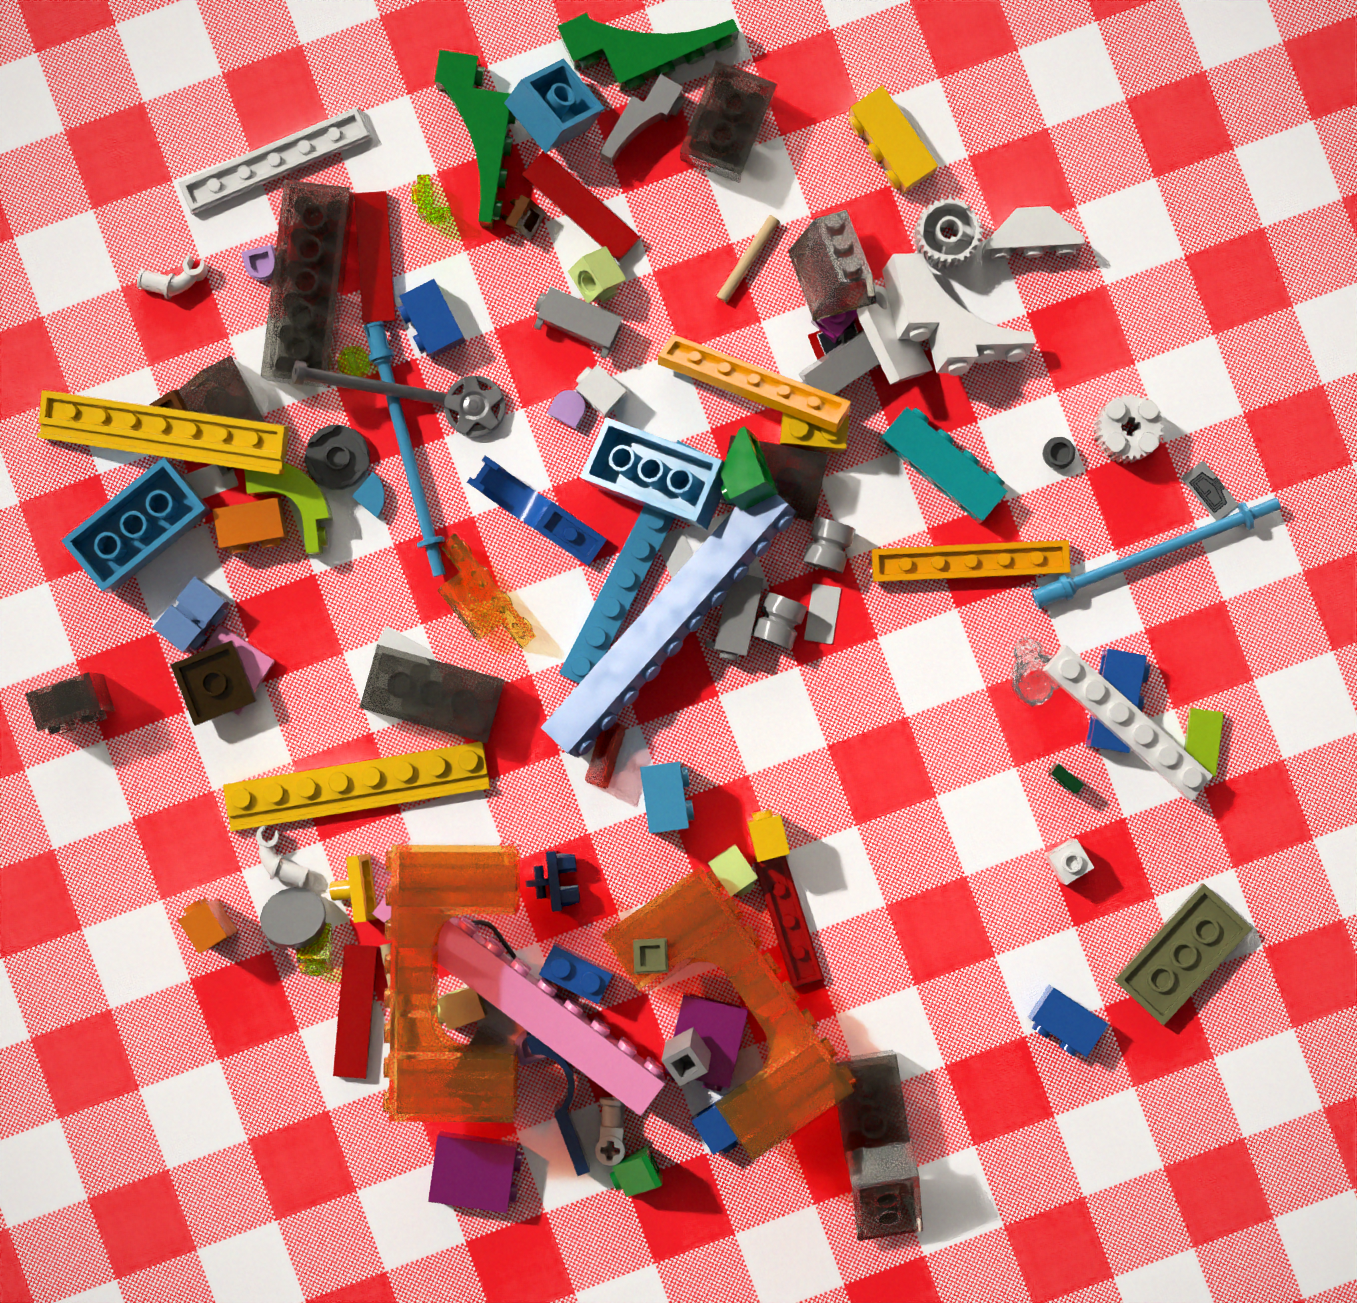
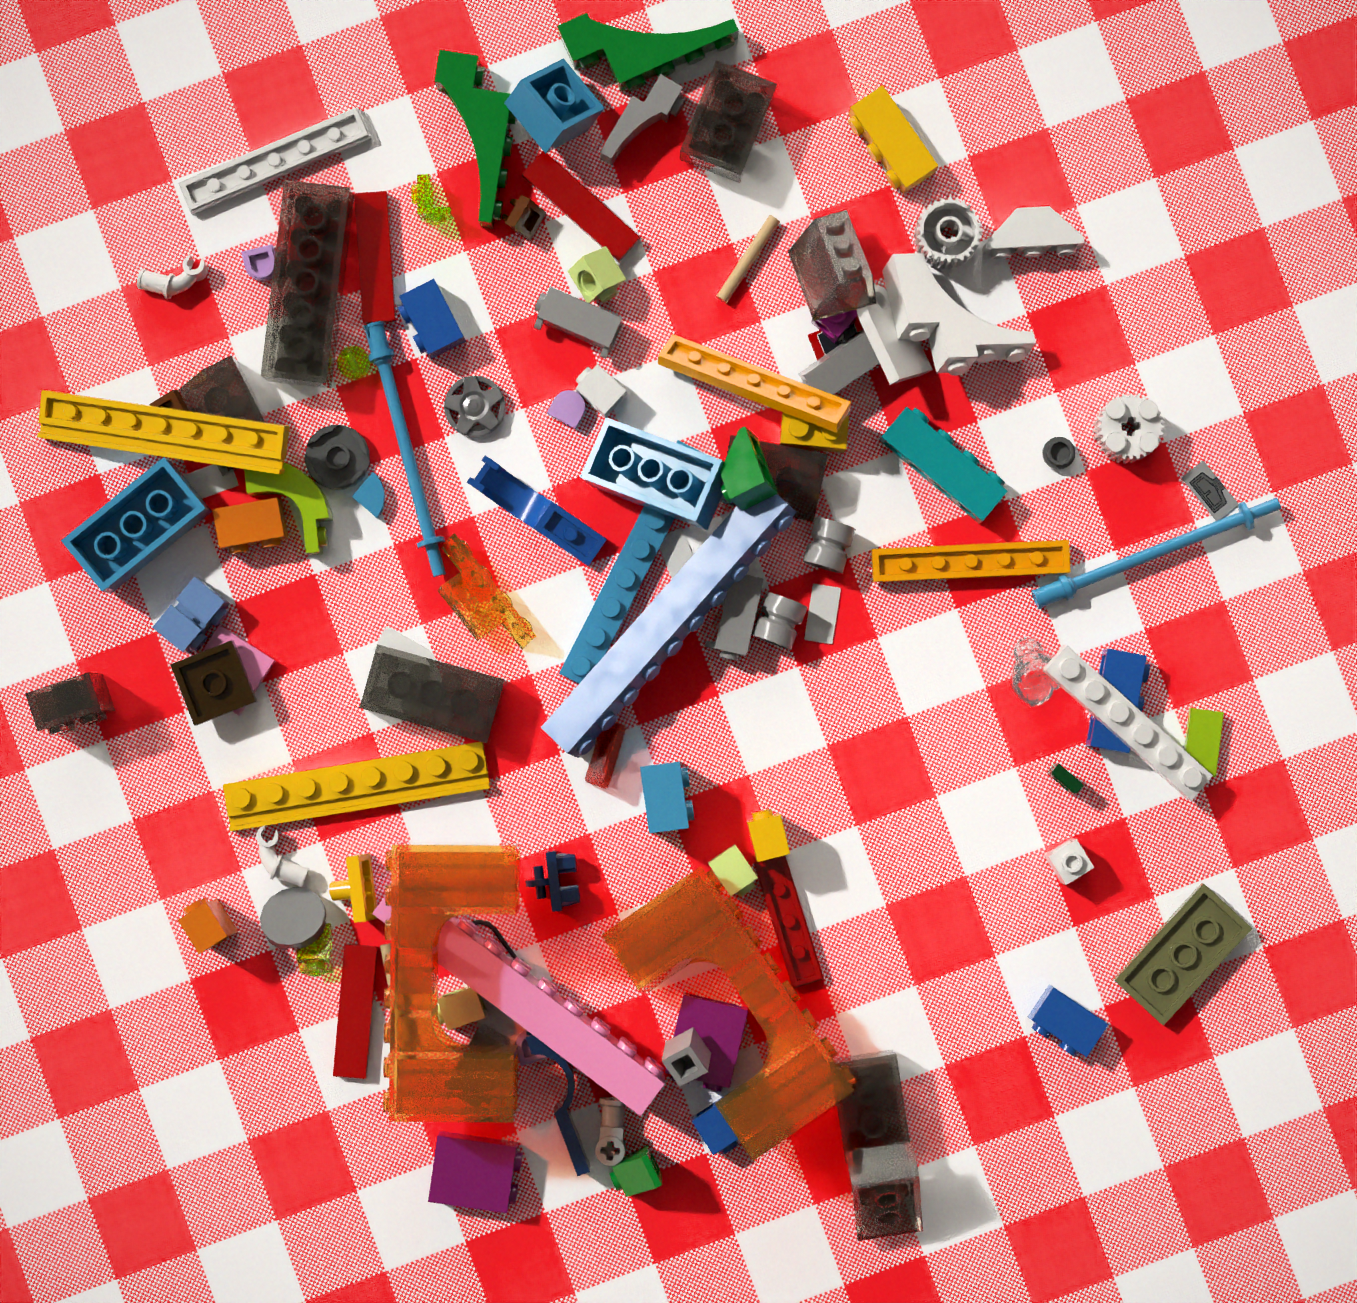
flat silver bar [292,360,447,405] -> none
blue brick [539,942,614,1004] -> none
olive tile [633,938,669,975] -> none

